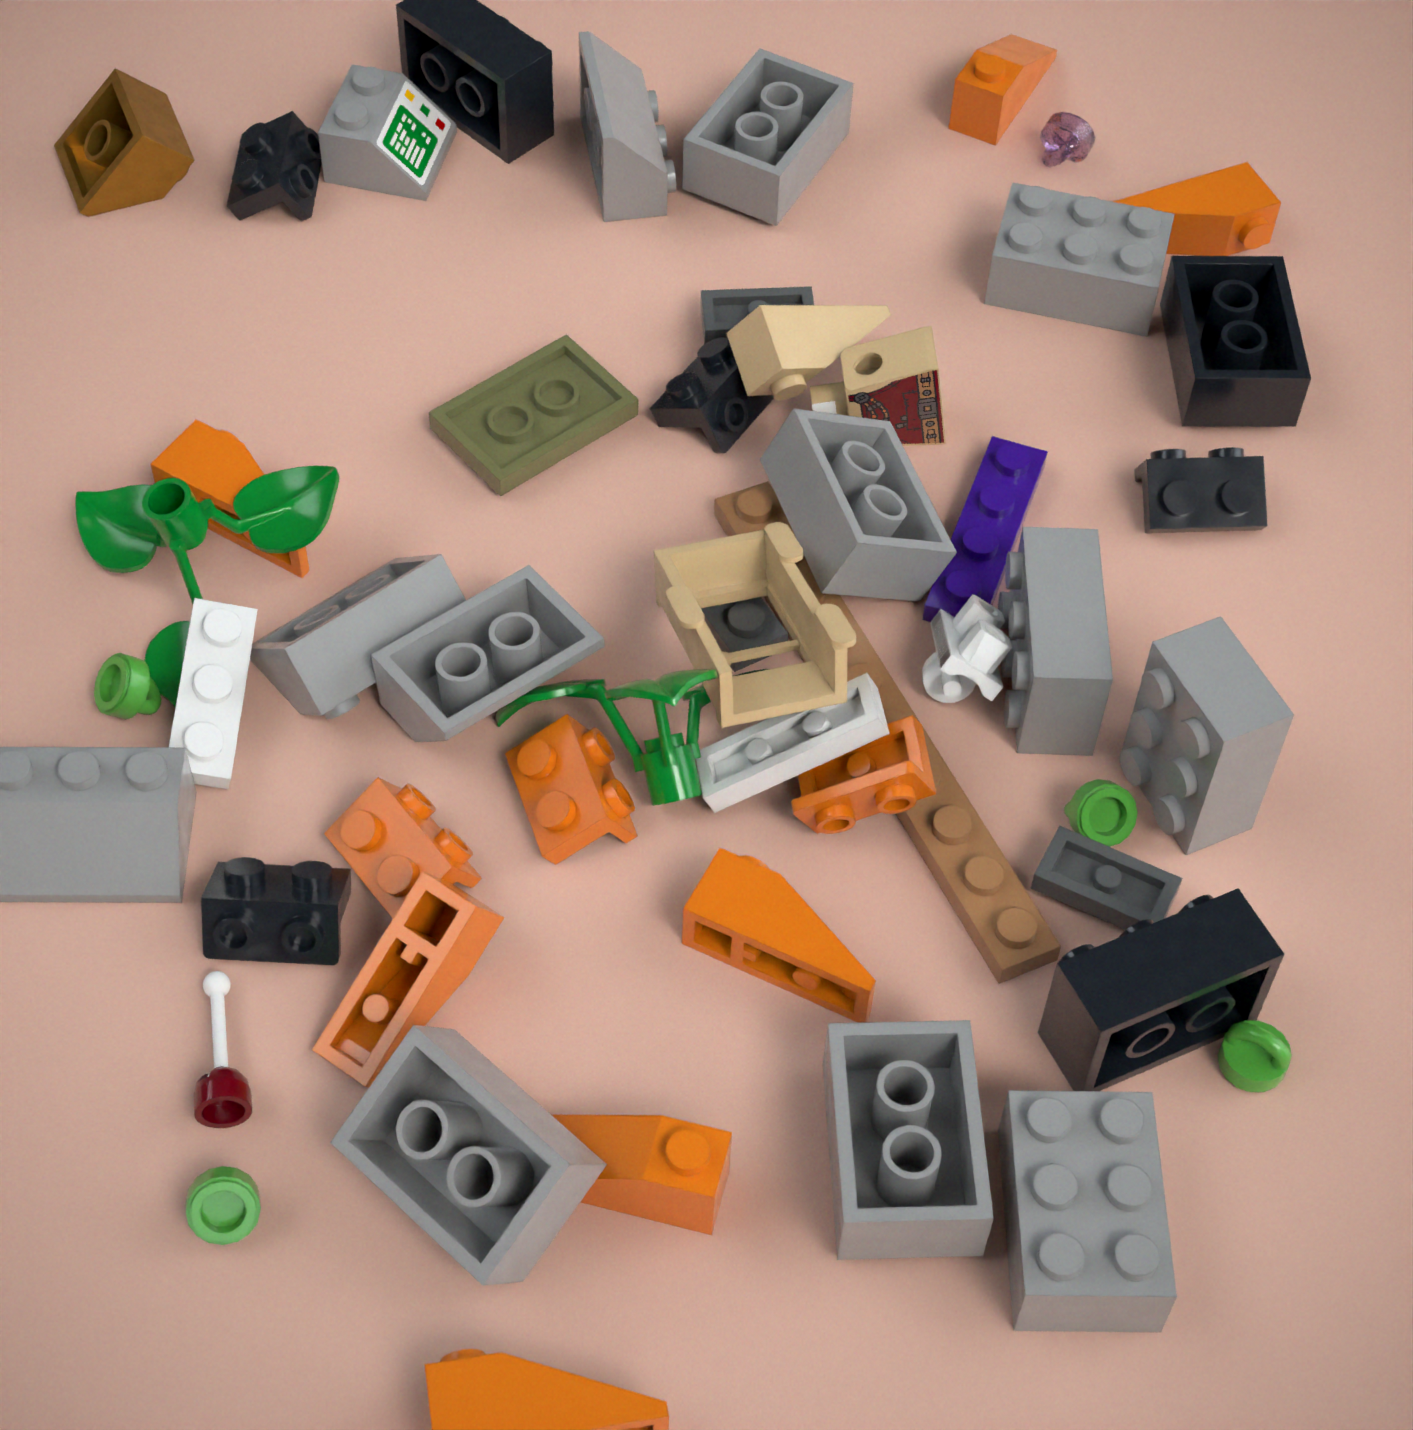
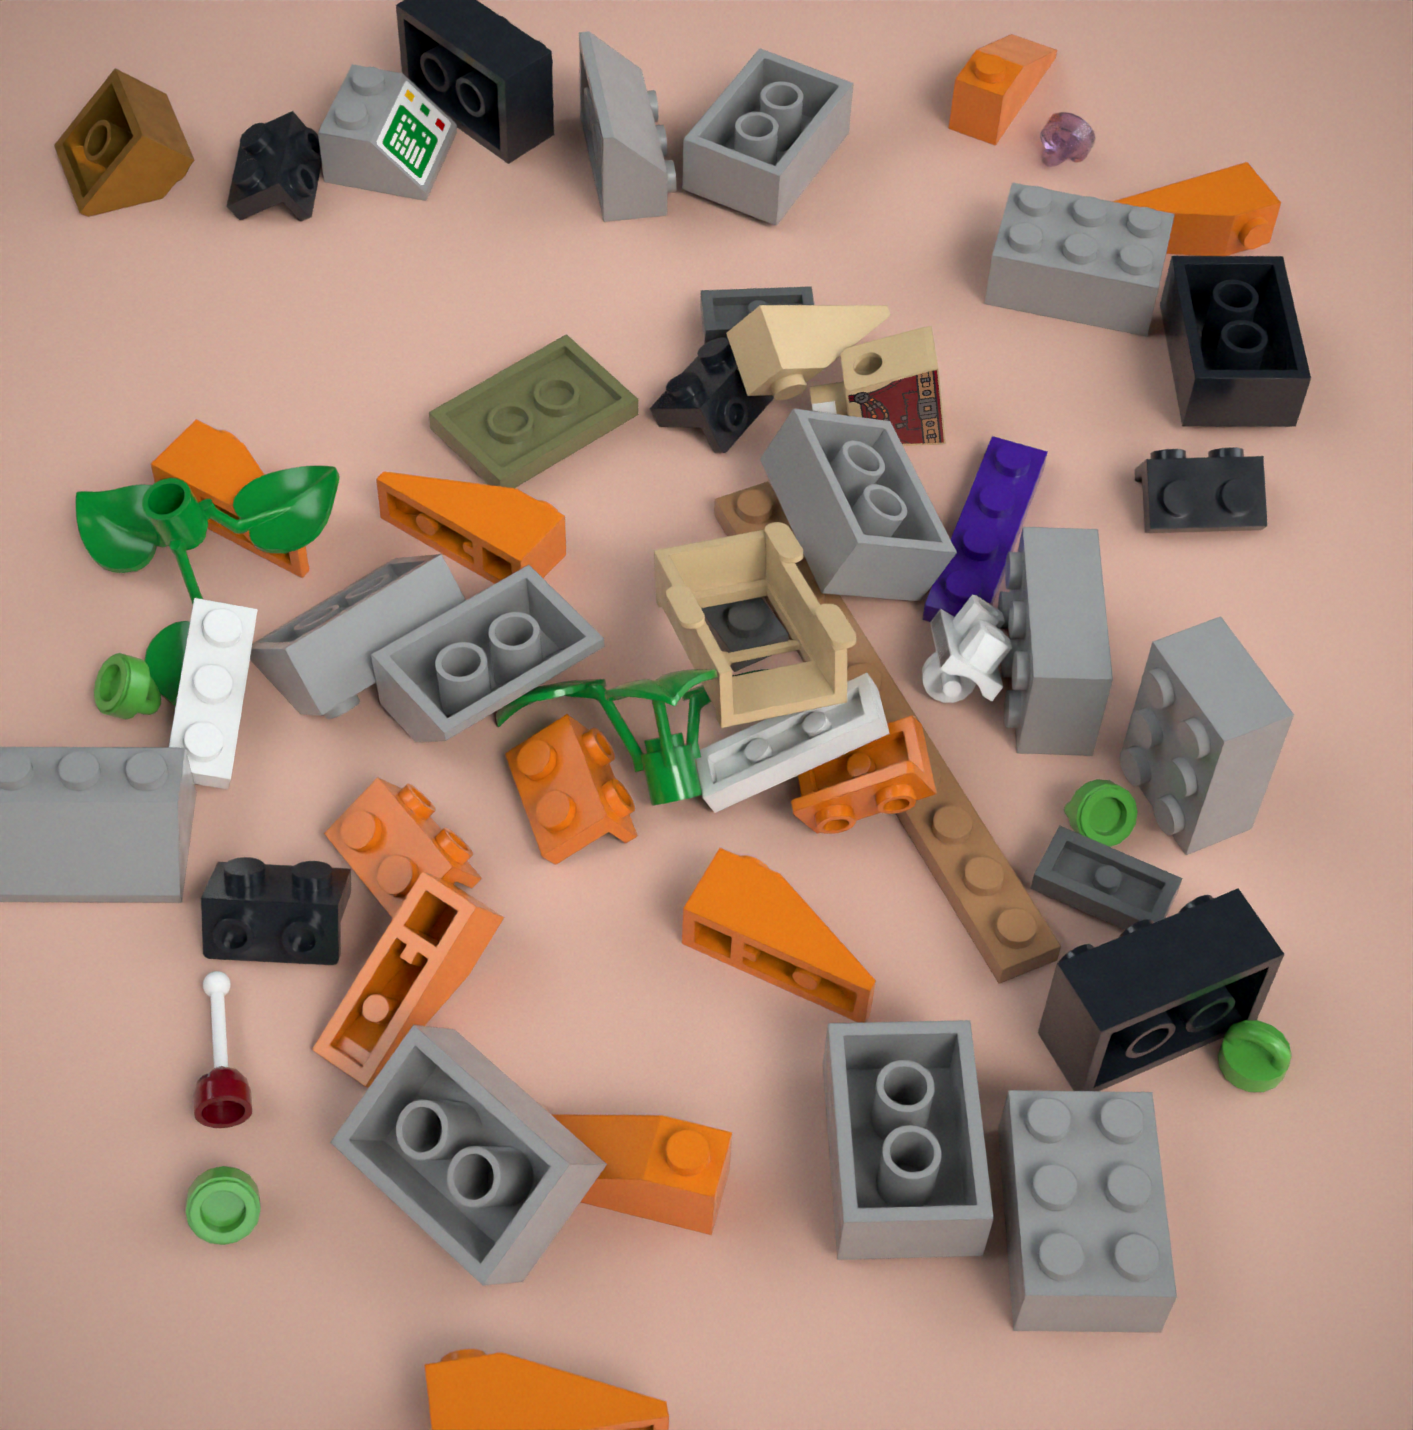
none -> orange slope [376,471,566,584]

